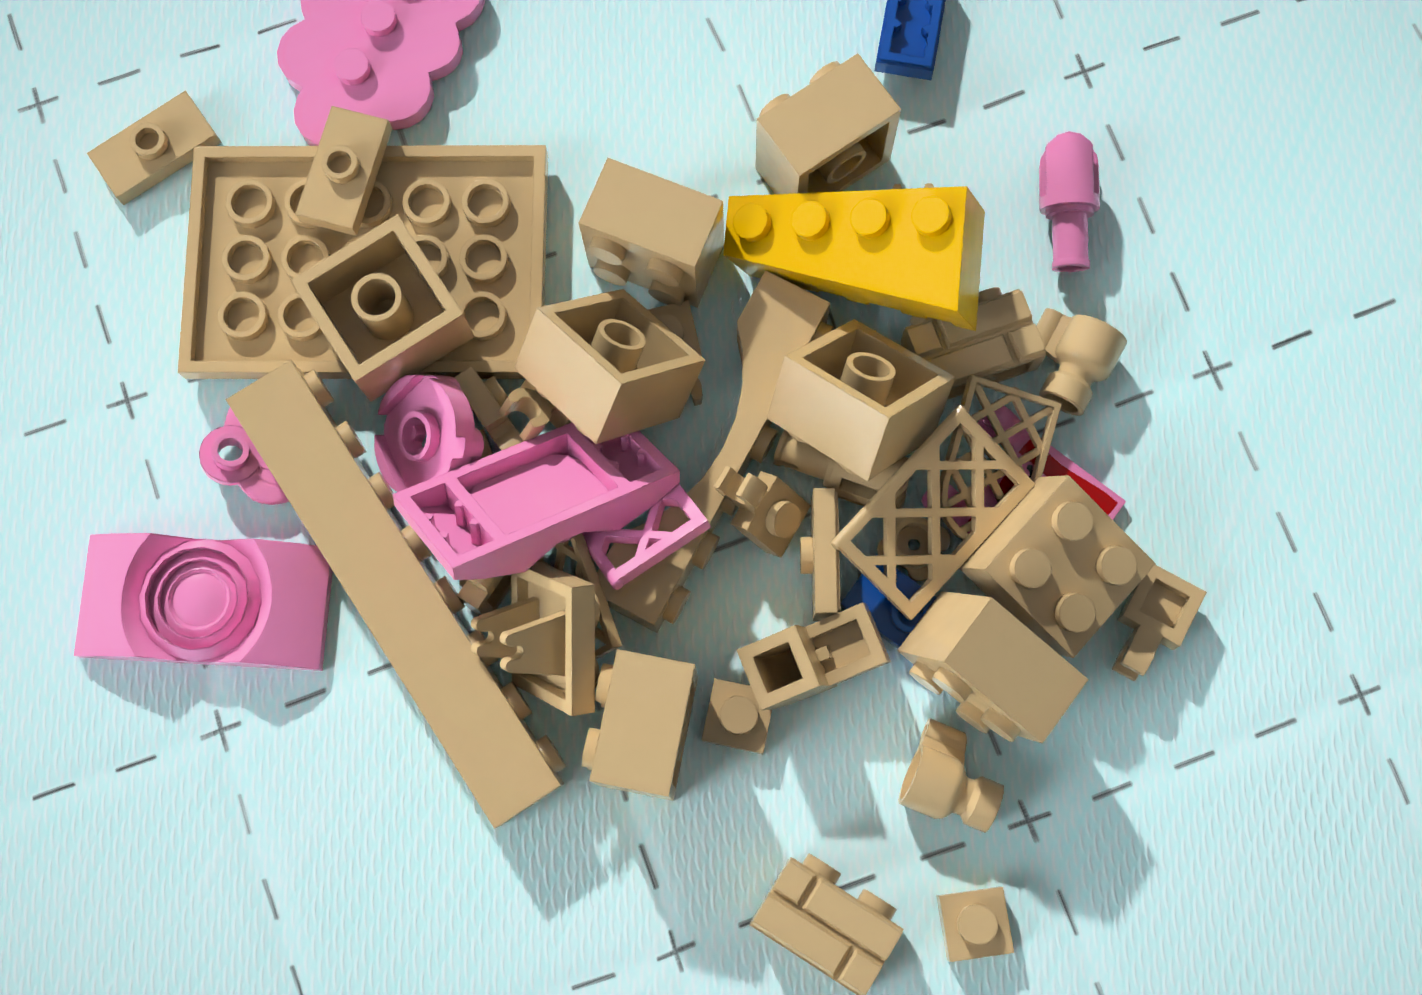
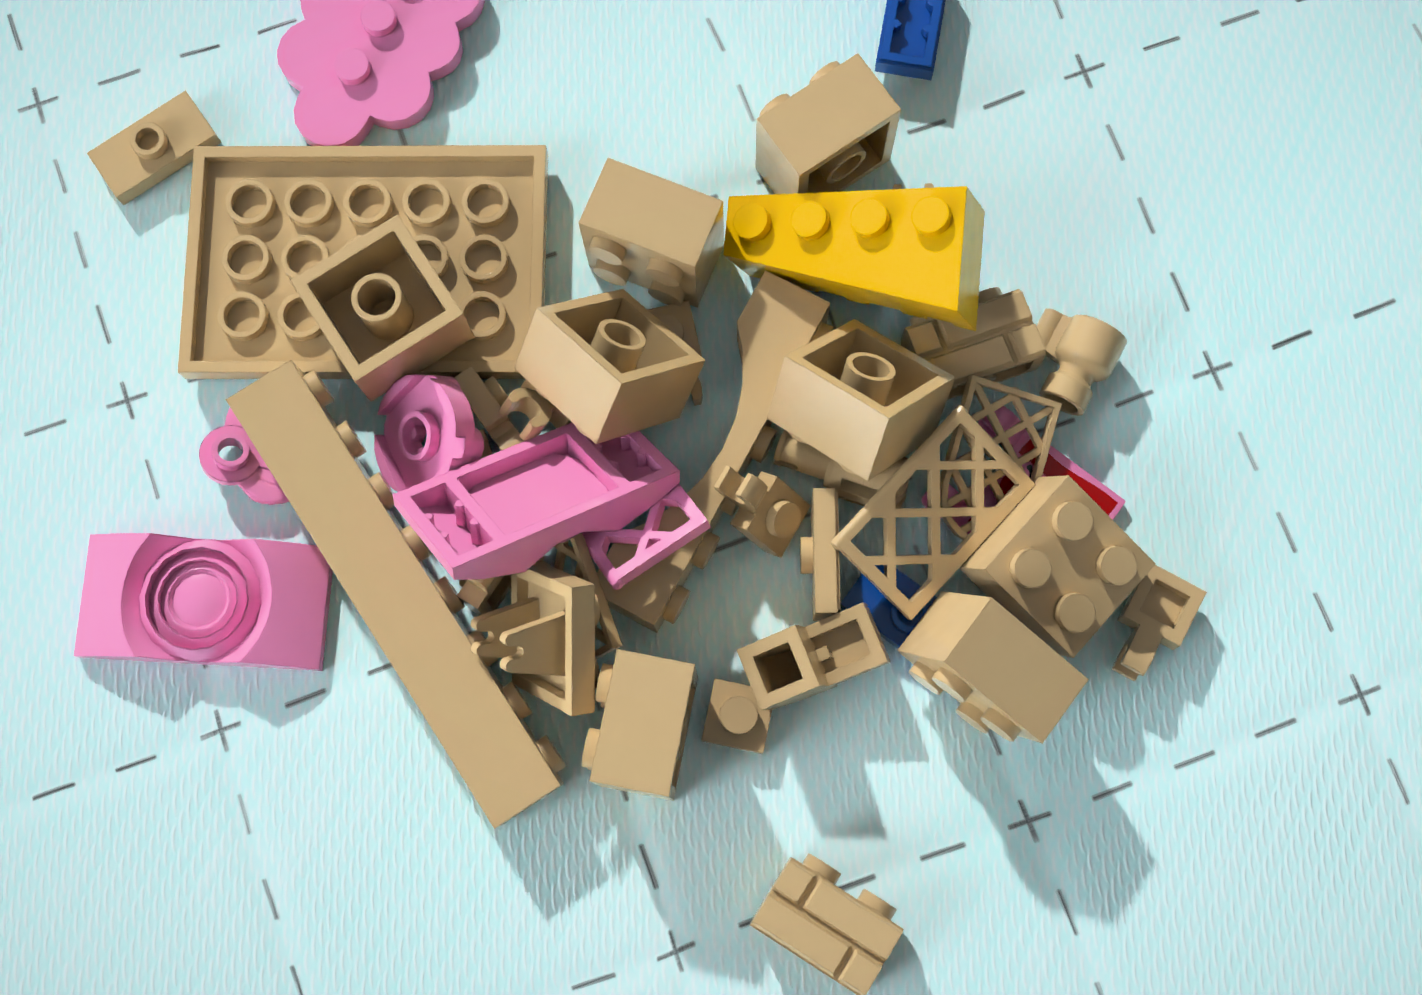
tan plate [295,106,392,236] -> none
tan plate [877,517,951,581] -> none
tan piece [898,718,1004,833] -> none
tan plate [936,886,1014,962] -> none
bright pink arm [1039,131,1100,272] -> none

